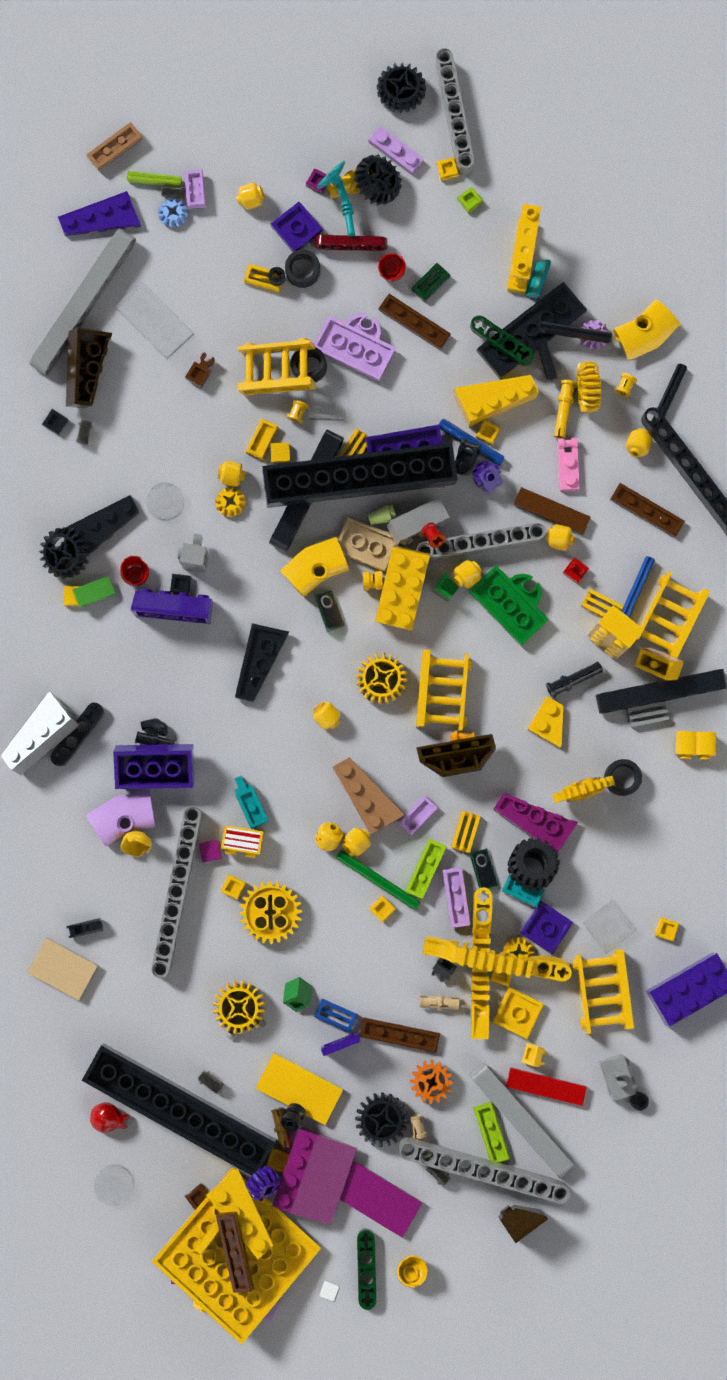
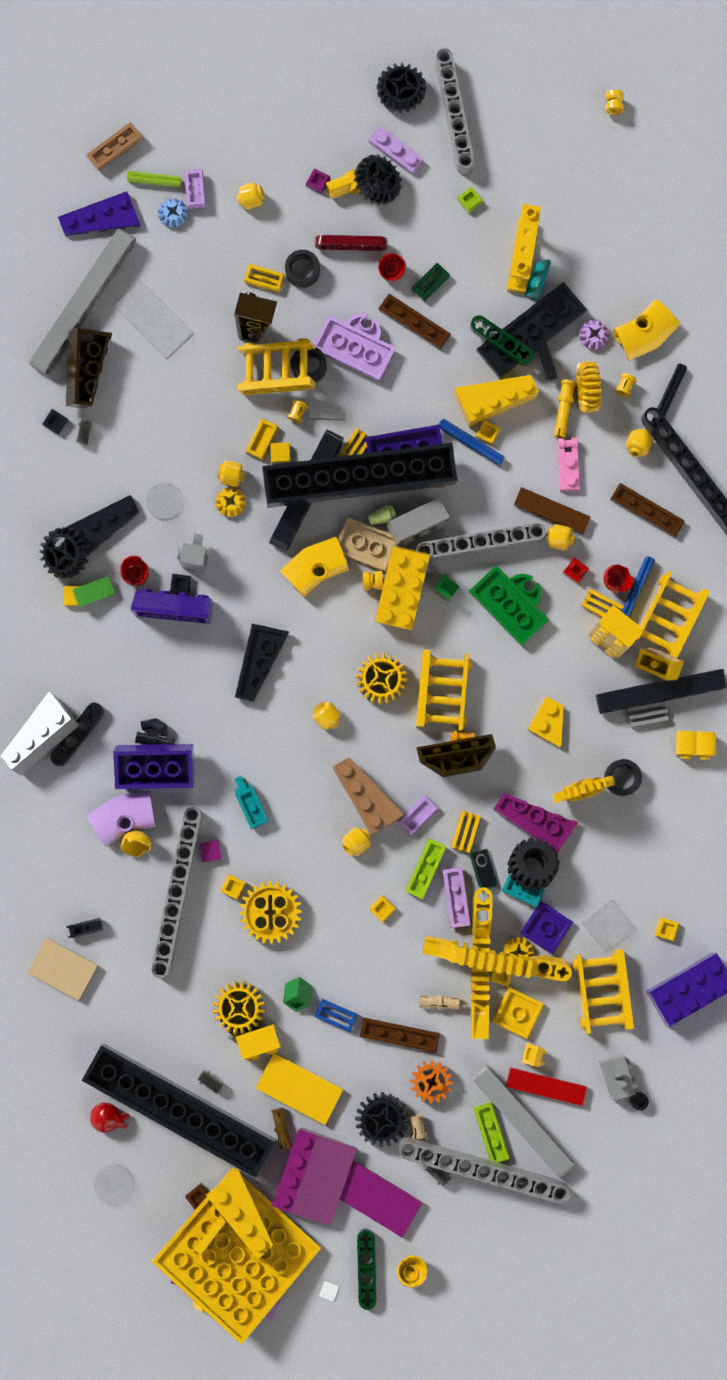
clear smoke pin [161,184,185,199] -> none
reddish brown plate [185,352,215,388] -> none
reddish brown tile [216,1212,254,1293] -> none
brick [221,825,264,858] -> none
dark purple gear [246,1166,281,1201] -> none
yellow tile [266,1147,290,1173] -> none
black bush [268,267,285,286] -> none
dark purple plate [270,202,323,252] -> none
black wheel [281,1103,306,1132] -> none
slope [314,591,344,632] -> none
yellow head [315,822,343,851] -> none
teal dish [317,160,355,236] -> none
dark purple tile [321,1032,361,1056] -> none
green axle [336,850,420,910] -> none
red bush [421,522,445,548] -> none
black tile [431,957,457,982] -> none
yellow tile [436,157,459,181] -> none
yellow head [453,560,482,589] -> none
black piece [455,438,481,476] -> none
dark purple brick [472,461,504,493] -> none
dark brown slope [498,1205,548,1243] -> none
black axle [538,321,612,343] -> none
black pin [546,661,603,699] -> none
none -> dark brown wedge [234,292,277,343]
none -> yellow brick [236,1023,281,1062]
none -> red hair [603,564,634,593]
none -> yellow wheel [605,89,624,115]

